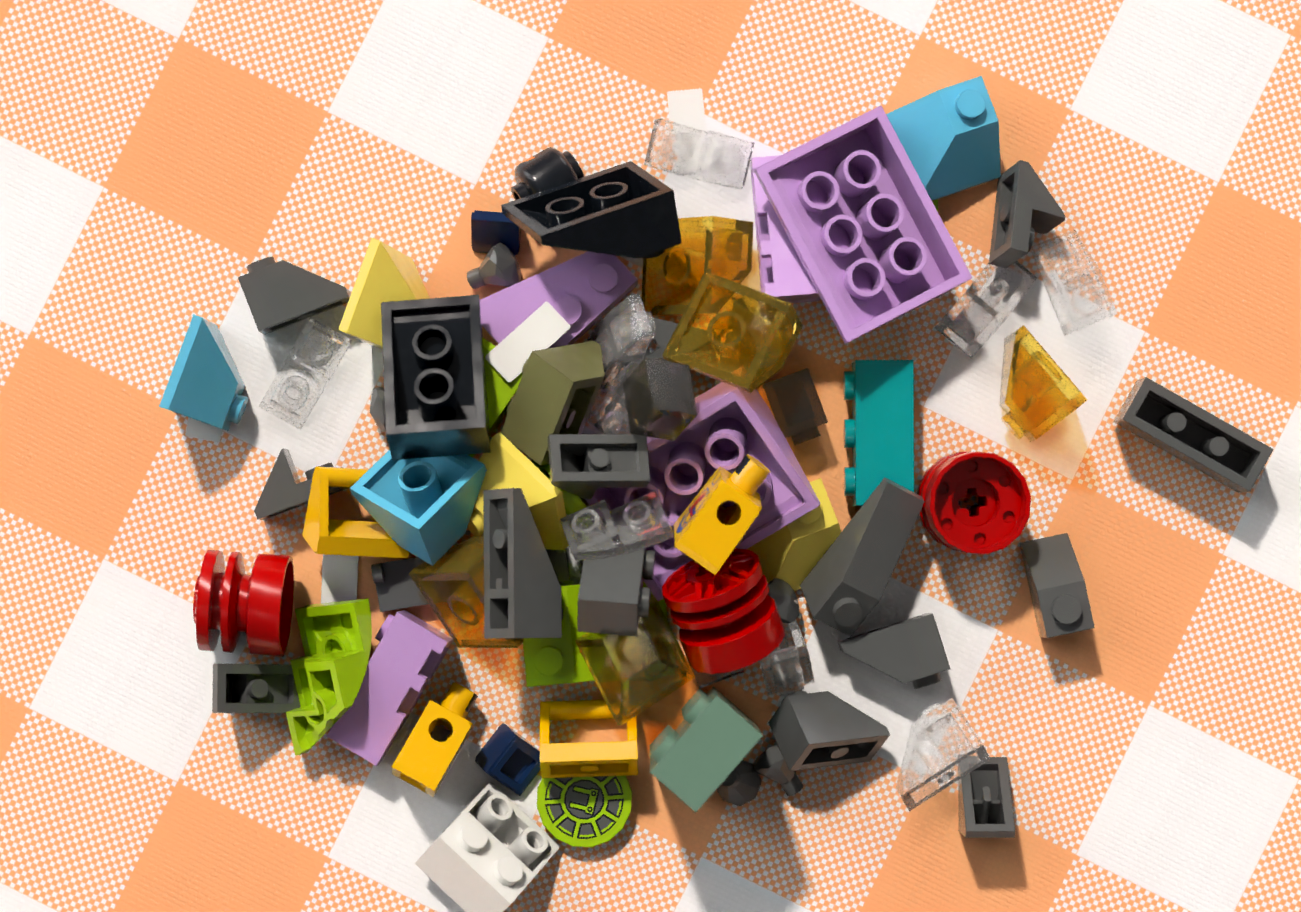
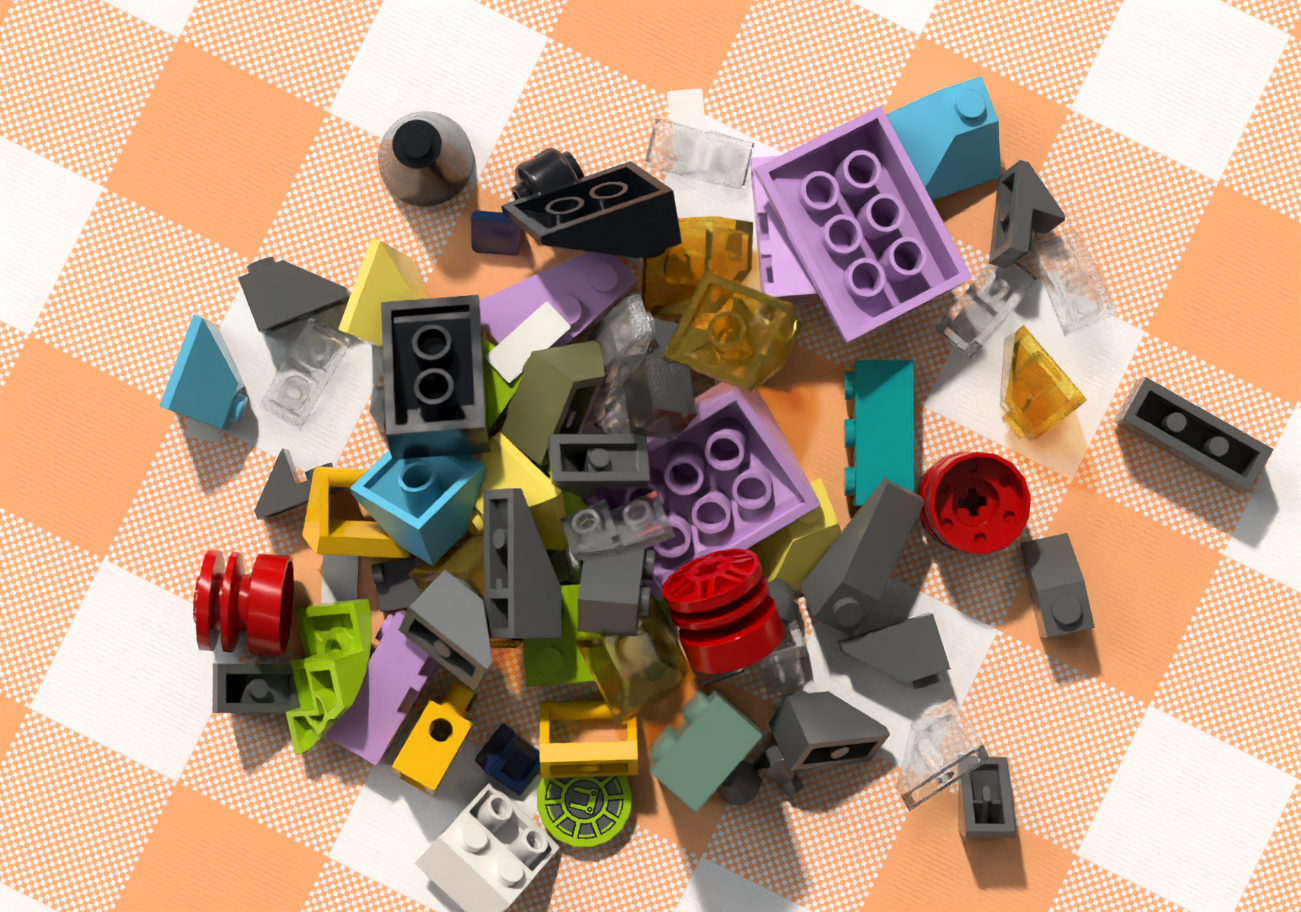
dark grey rock [467,242,521,289] -> none
yellow torso [674,454,770,575] -> none
clear smoke brick [761,368,828,446] -> none
none -> cone [378,111,474,207]
none -> slope [398,569,493,691]

